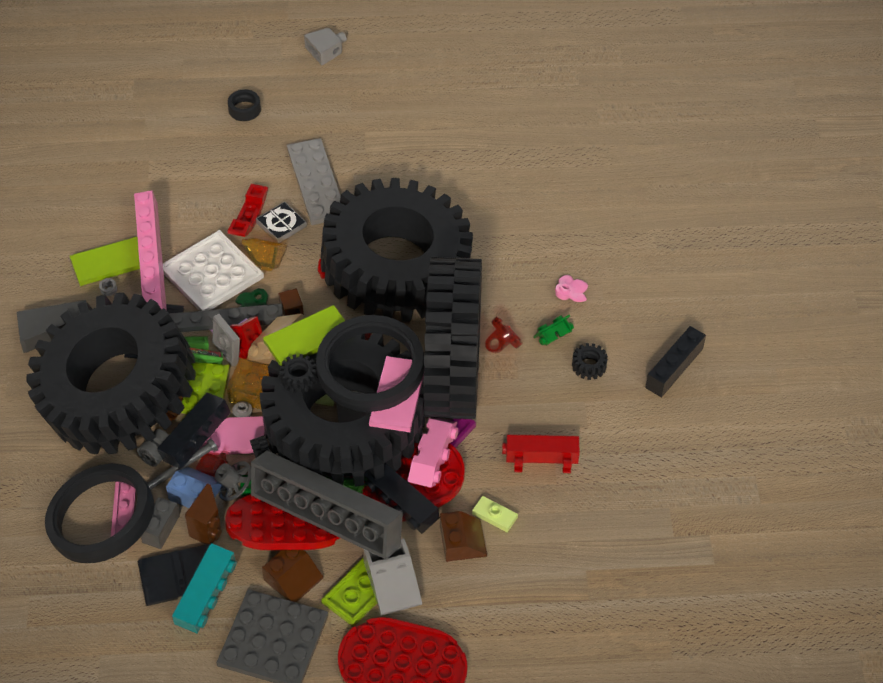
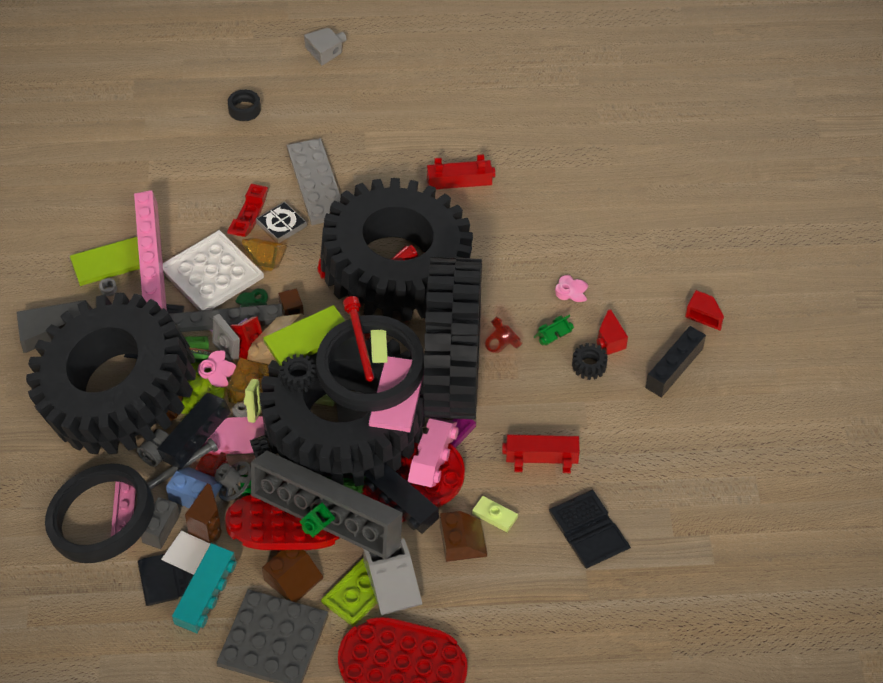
none -> white sticker [161,531,210,575]
none -> bright pink plate [198,350,237,388]
none -> yellowish green plate [244,379,262,423]
none -> green brick [299,502,336,538]
none -> red piece [343,296,374,382]
none -> yellowish green sticker [371,330,388,363]
none -> red cone [391,245,418,260]
none -> red brick [427,154,495,190]
none -> black piece [549,489,631,569]
none -> red slope [596,310,628,355]
none -> red slope [685,290,724,331]

